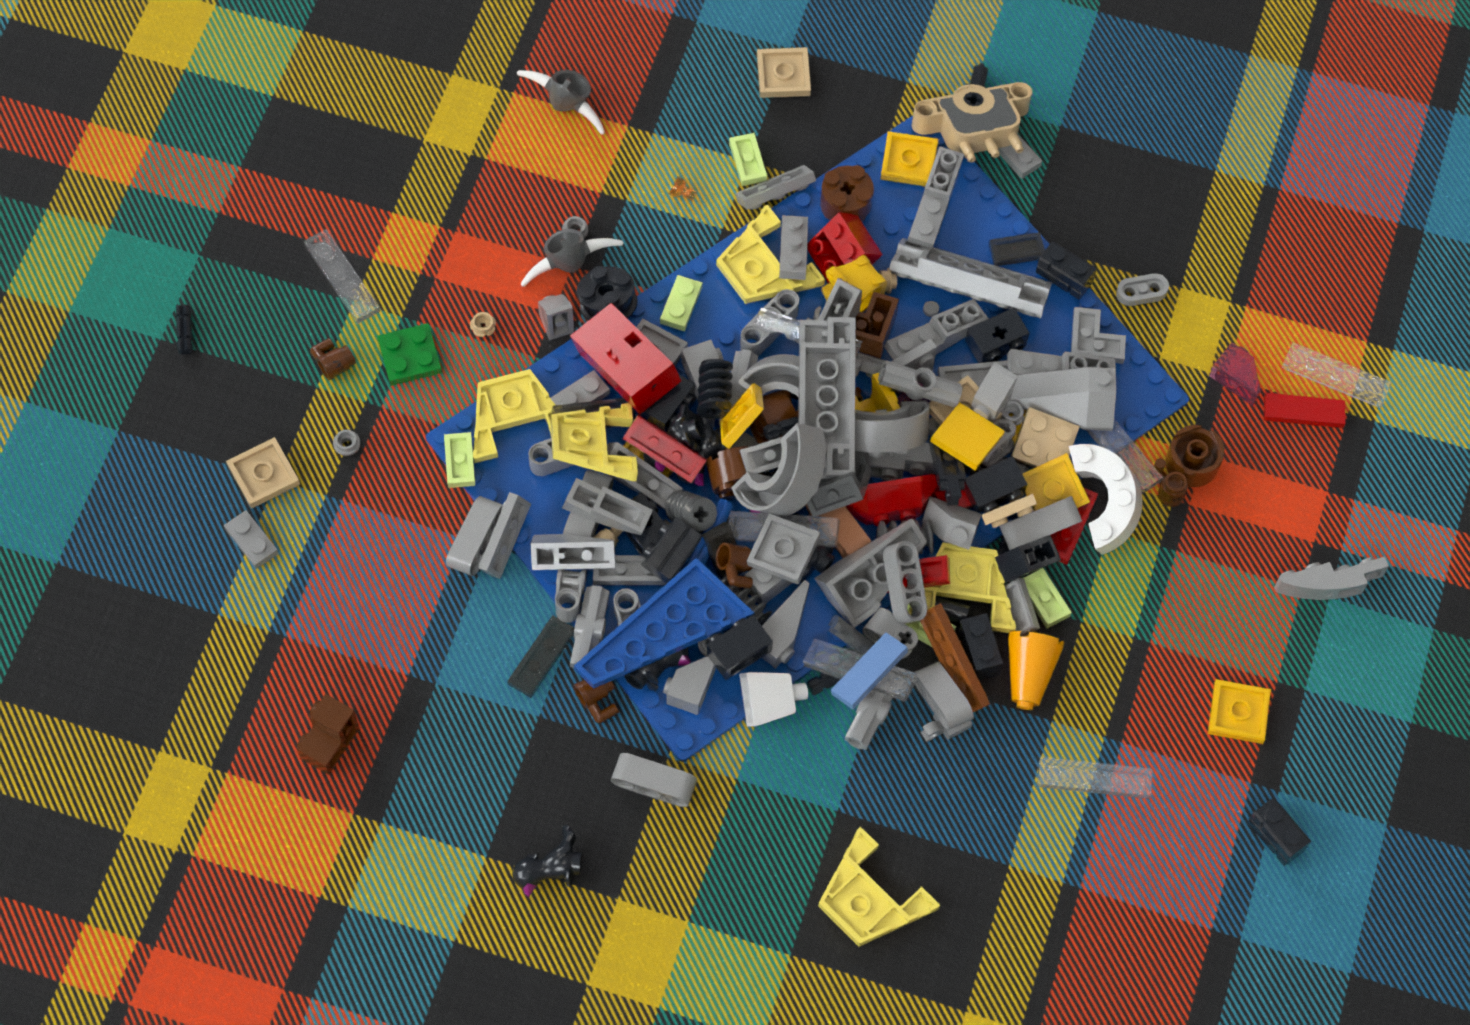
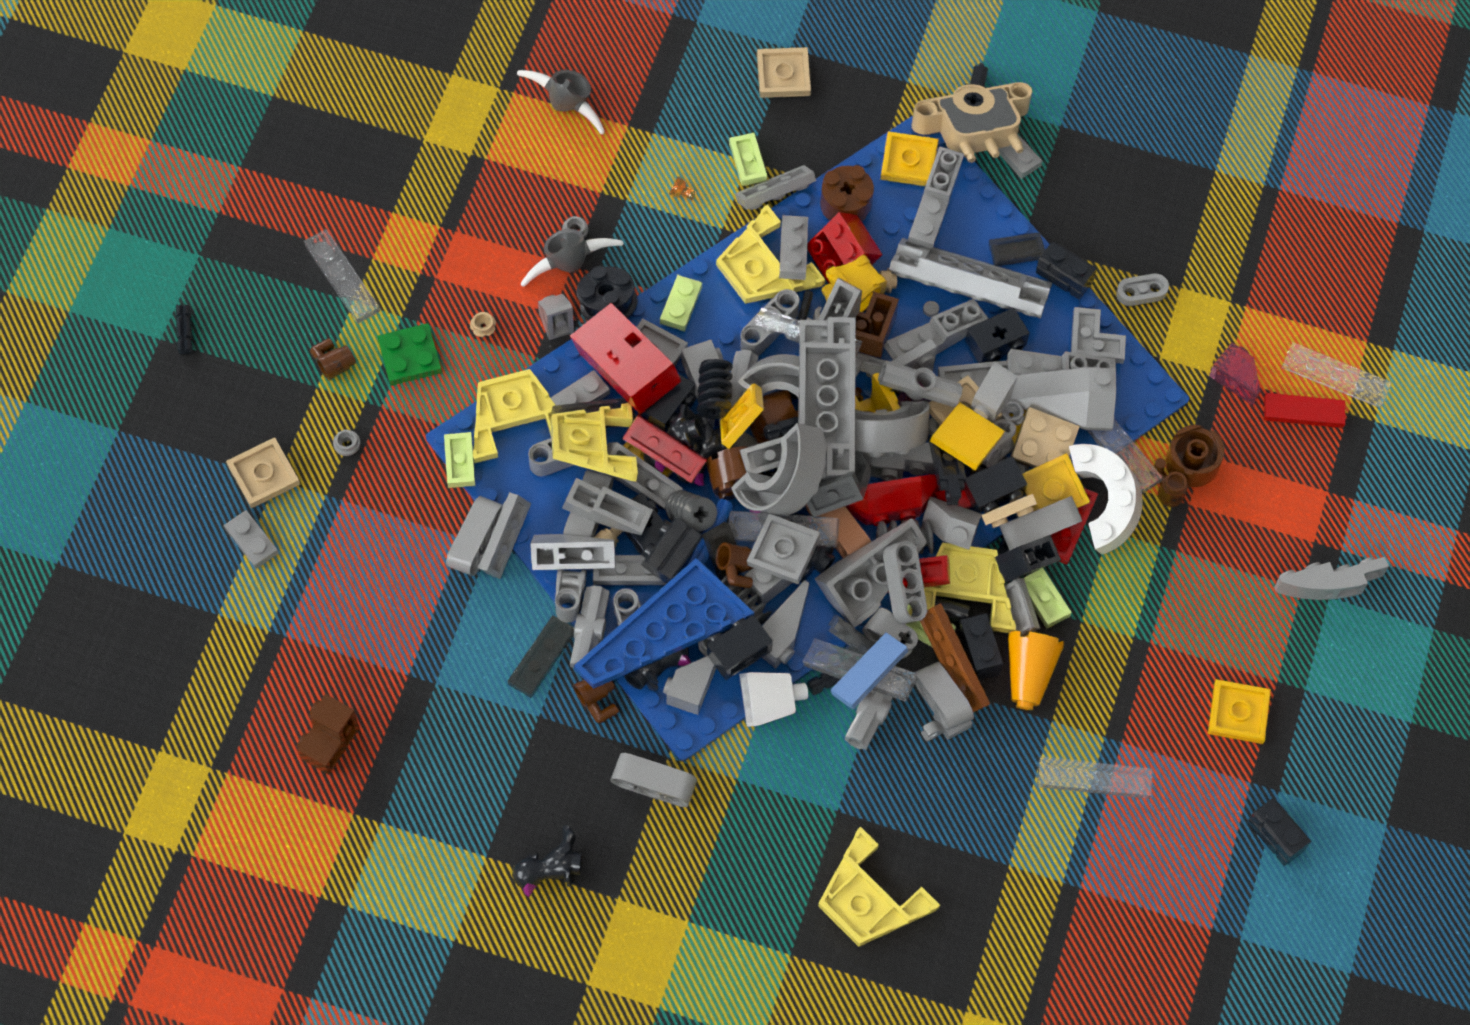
none -> black piece [796,290,814,327]

